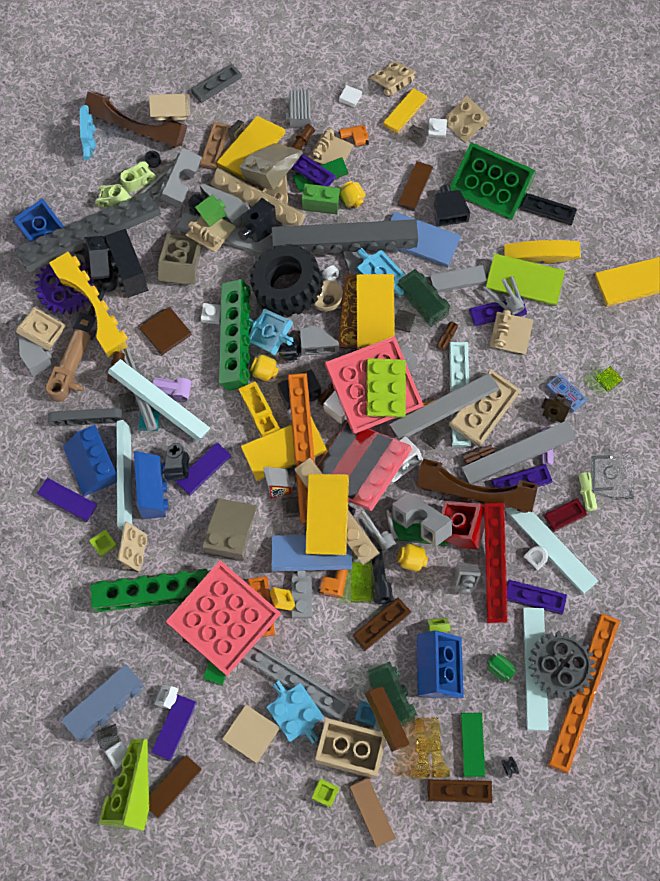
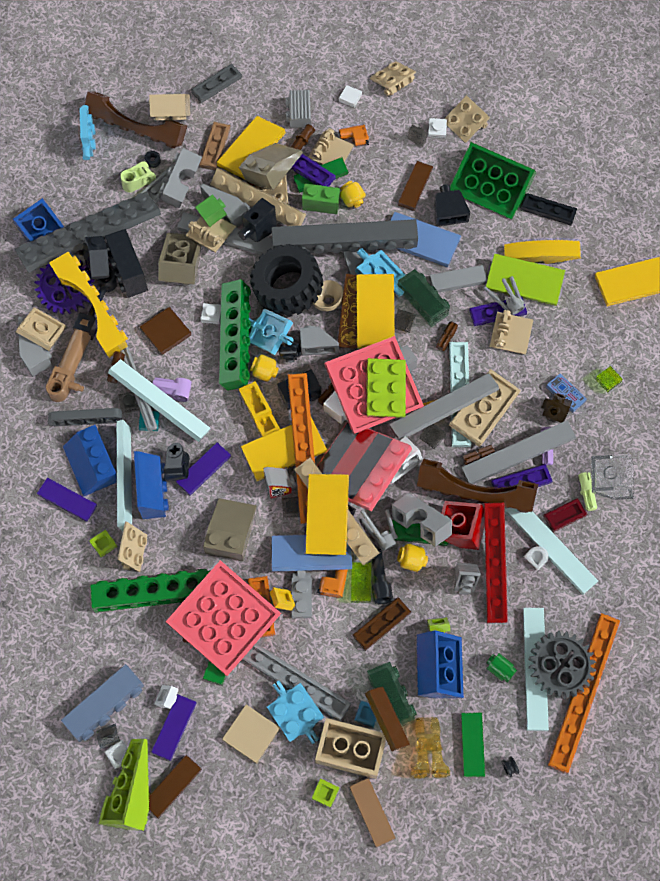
yellowish green piece [95,184,131,209] -> none
black gear [188,194,208,215] -> none
clear smoke plate [228,120,245,143] -> none
white tile [322,265,339,281] -> none
yellow tile [383,88,427,134] -> none
reddish brown tile [428,779,492,803] -> none
dark purple tile [507,579,567,615] -> none

